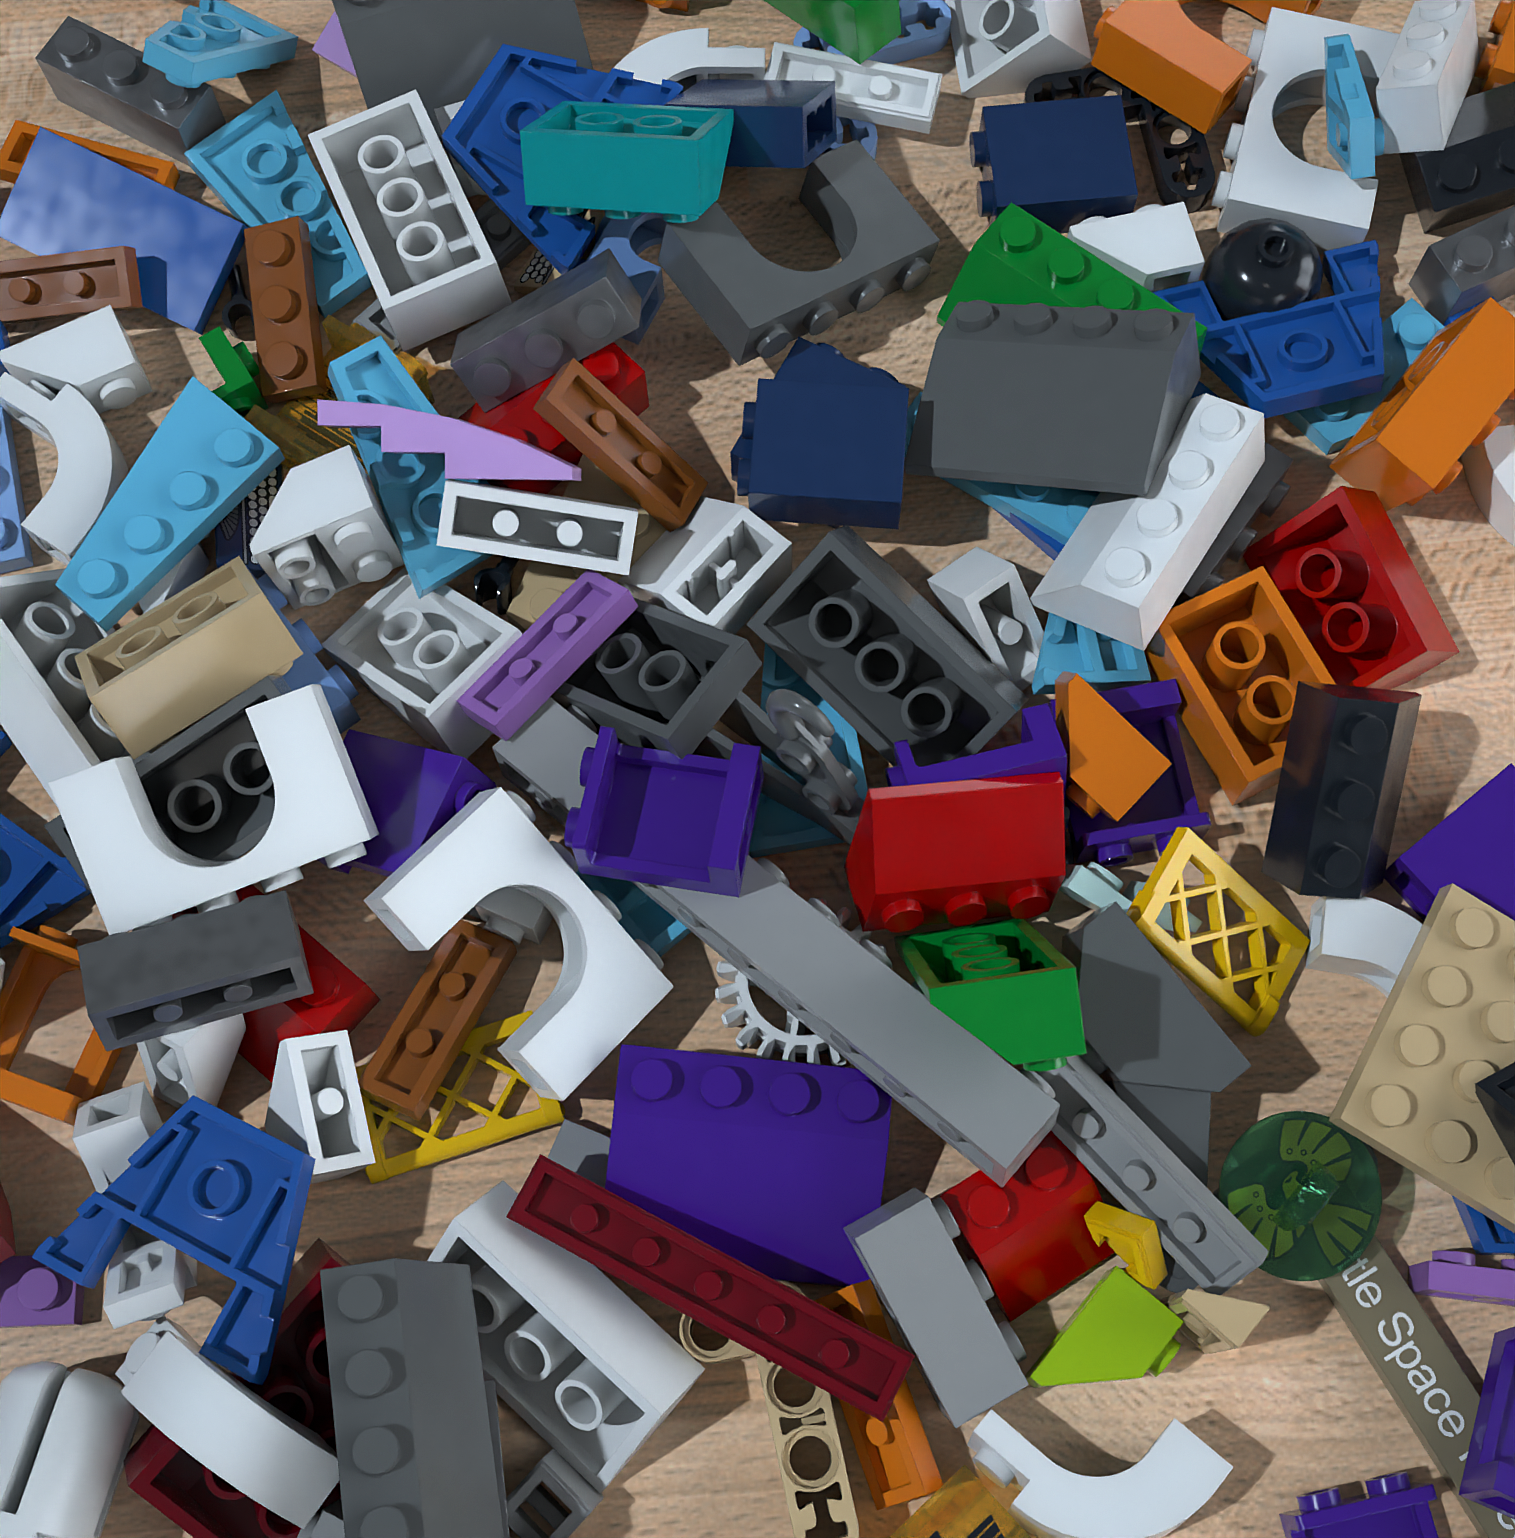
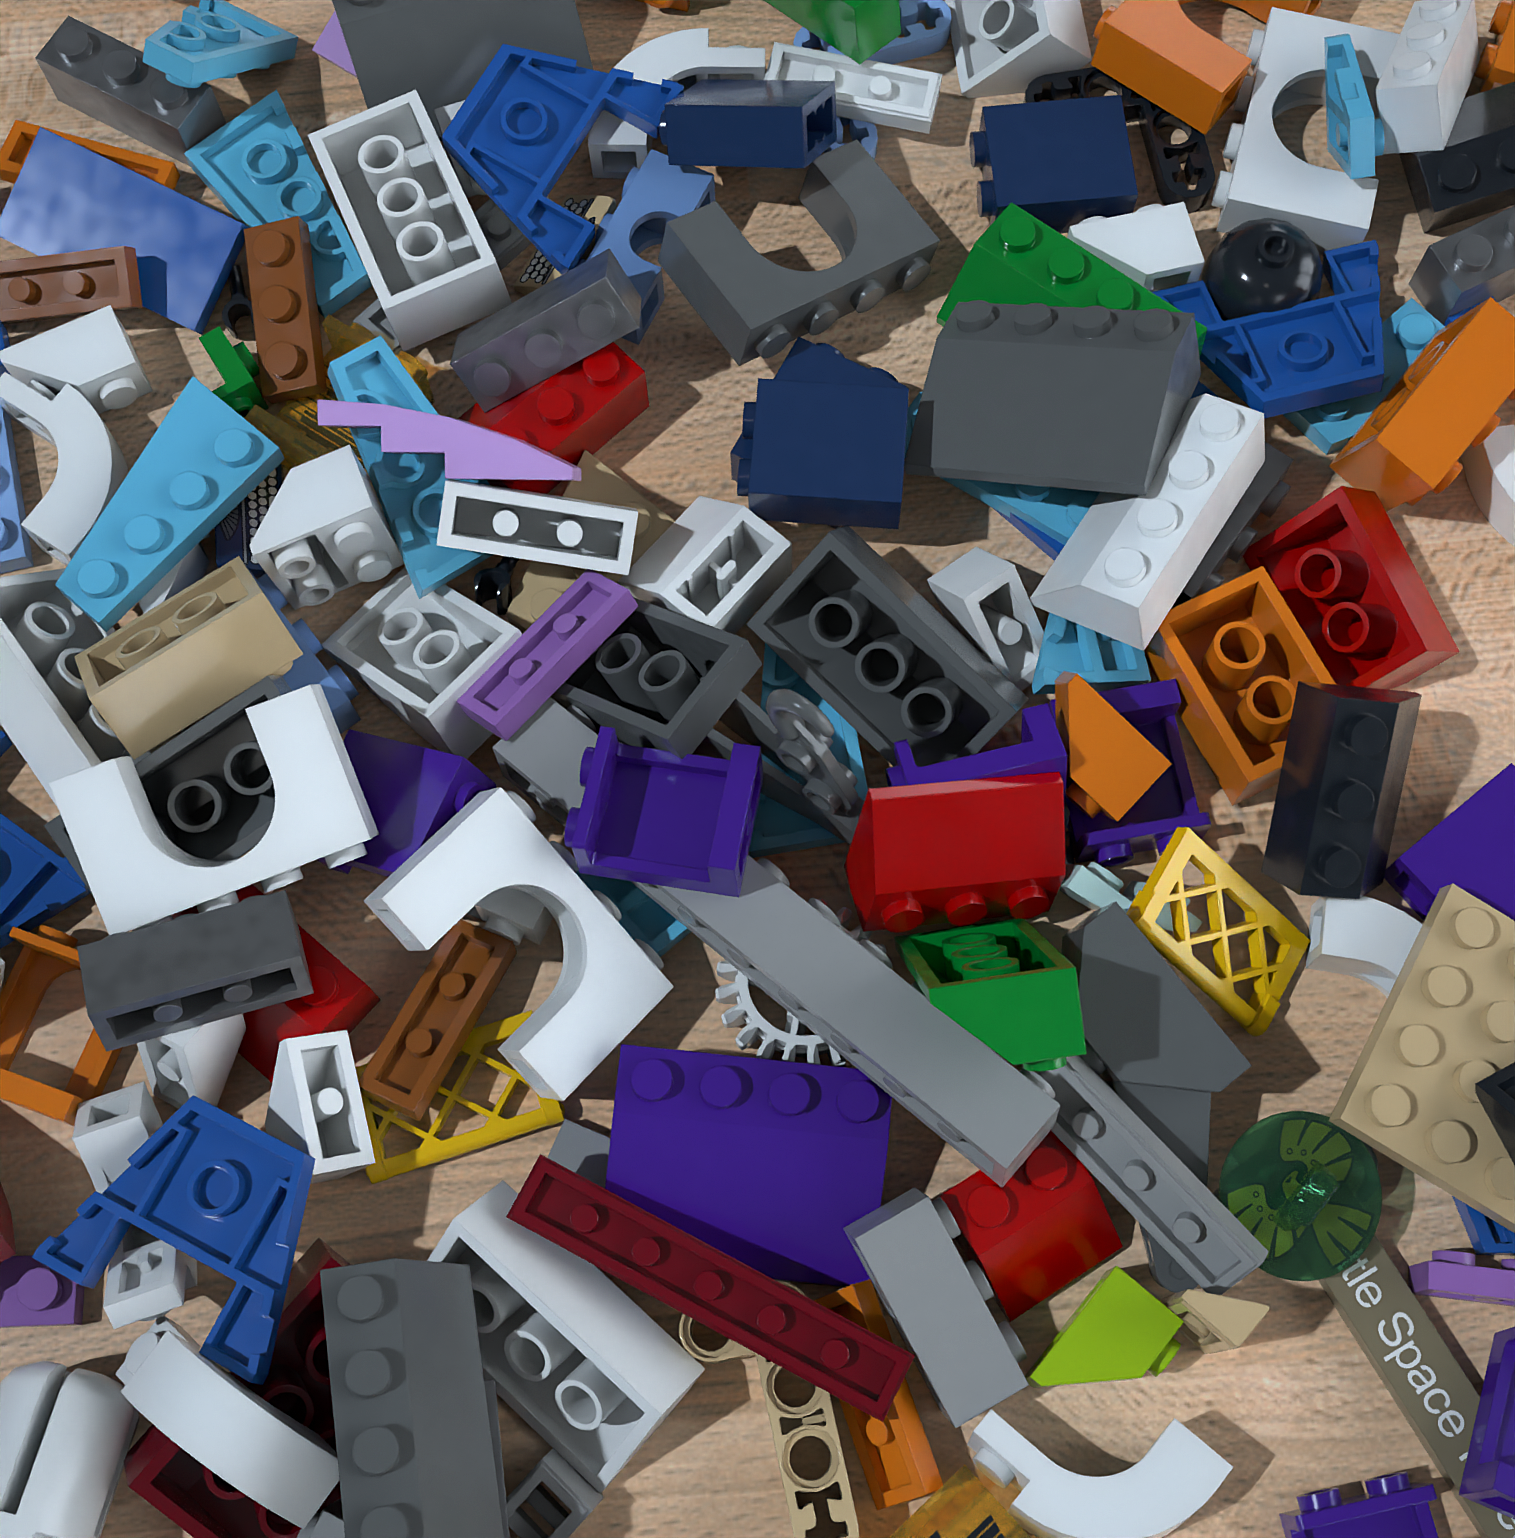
teal slope [520,101,734,223] -> none
dark orange plate [533,358,708,532] -> none
yellow tile [1084,1201,1168,1290] -> none

